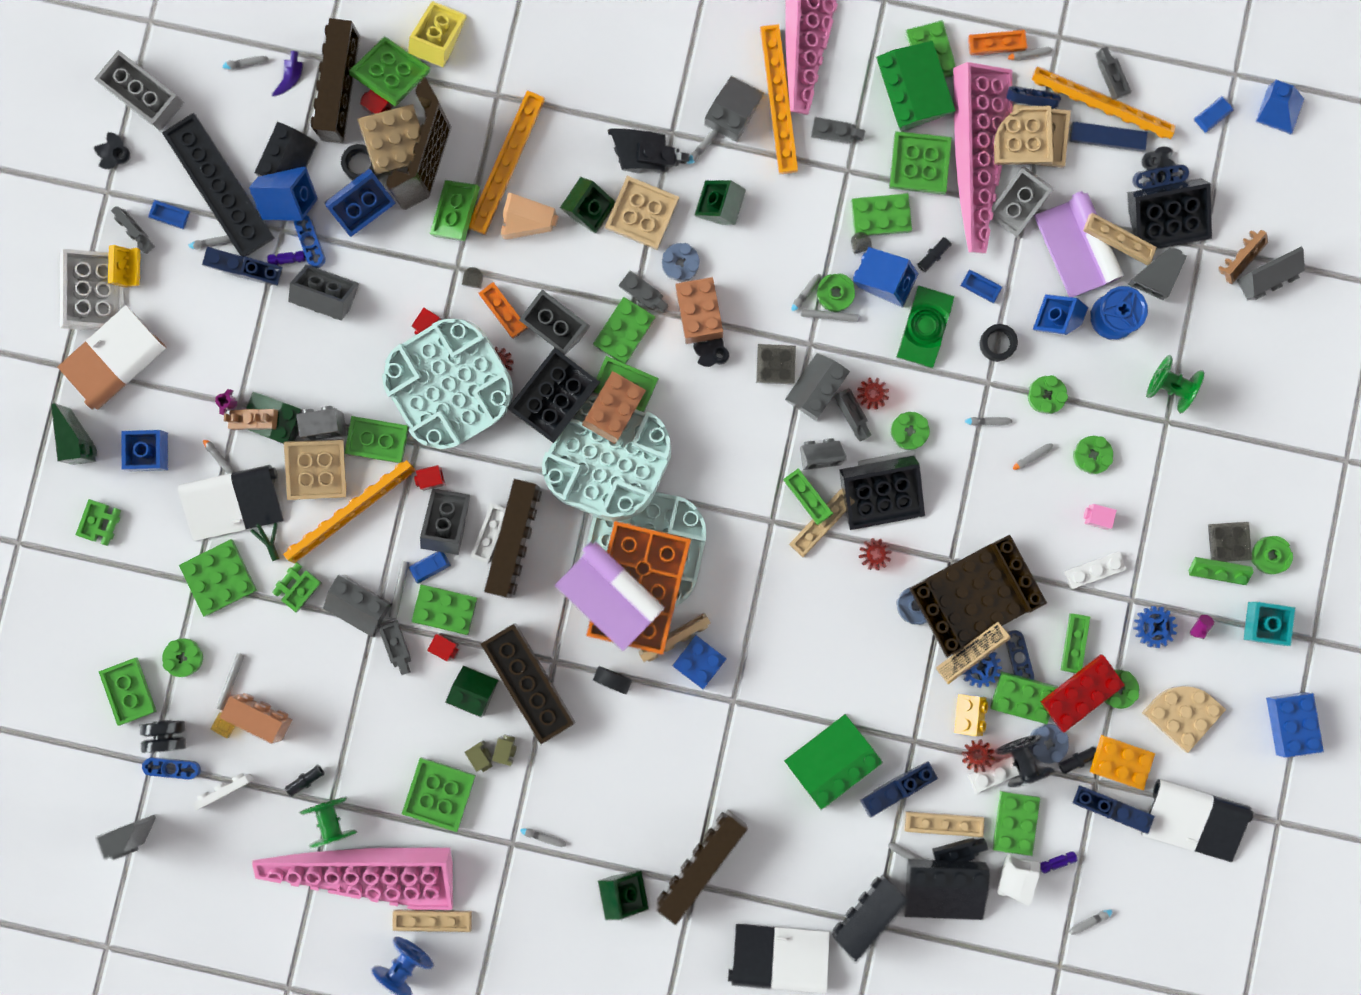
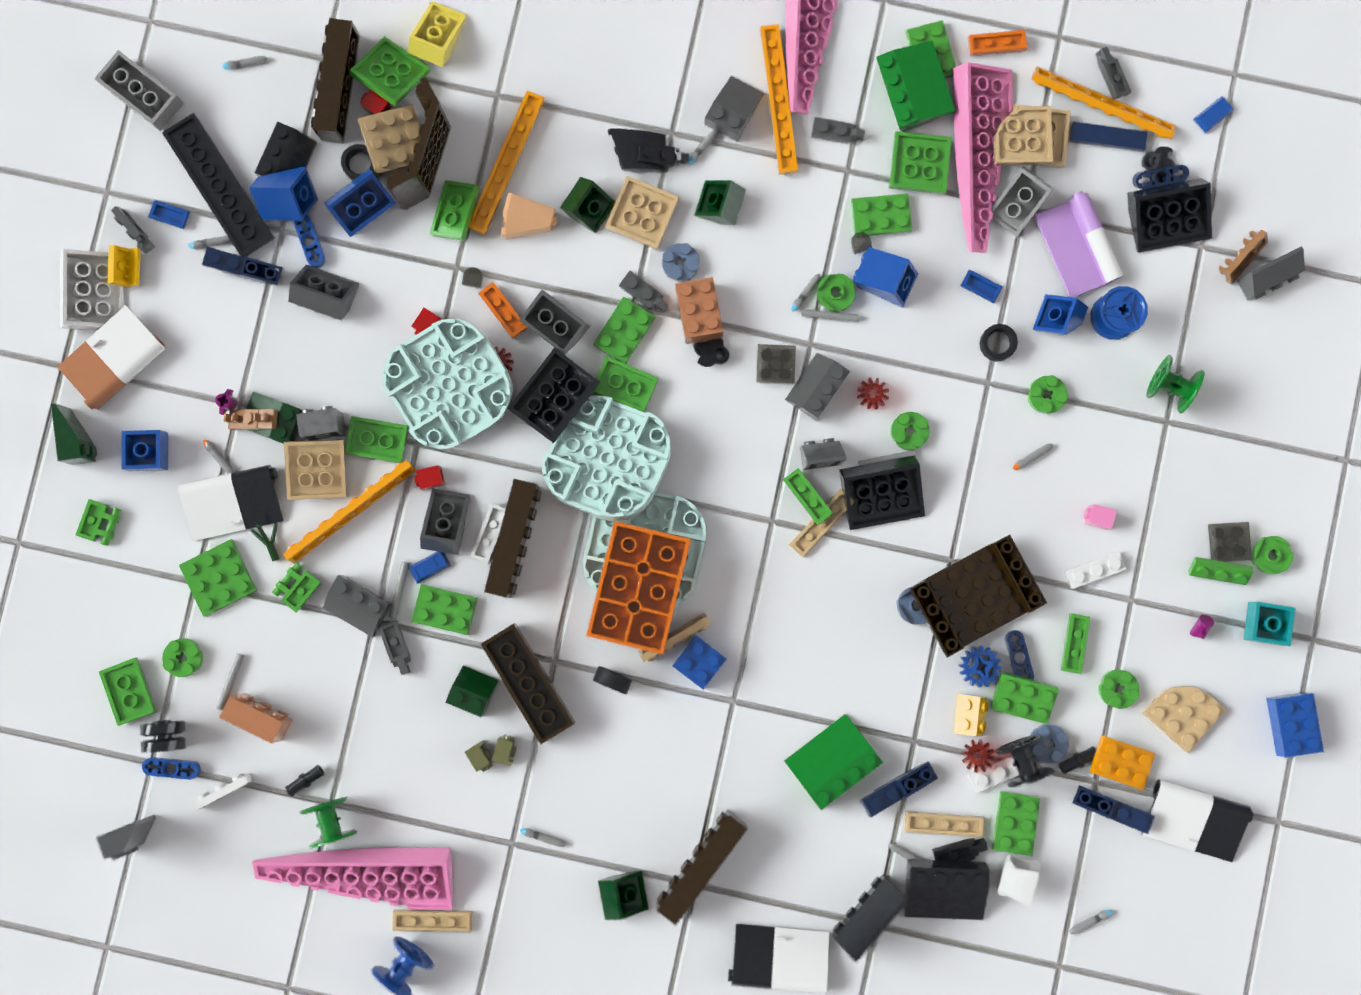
black plate [93,132,130,169] -> none
clear yellow tile [210,712,235,738] -> none
dark purple axle [267,251,306,265] -> none
dark purple bar [272,51,303,96] -> none
bright green plate [402,757,476,832] -> none
red brick [427,633,459,662] -> none
lavender door [555,542,664,651] -> none
nougat brick [582,371,646,444] -> none
dark grey hinge [834,388,871,441] -> none
clear red gear [858,538,892,571] -> none
green slope [896,285,954,368] -> none
black pin [917,237,952,273] -> none
tan tile [936,622,1011,684] -> none
light grey piece [965,417,1012,426] -> none
dark blue beam [1006,86,1061,109] -> none
light grey piece [1008,47,1053,60] -> none
red plate [1040,654,1125,733] -> none
dark purple axle [1040,851,1078,874] -> none
bright green plate [1073,436,1113,474] -> none
tan tile [1083,213,1157,265] -> none
dark grey slope [1128,248,1187,301] -> none
blue gear [1133,606,1178,648] -> none
blue slope [1256,80,1304,134] -> none

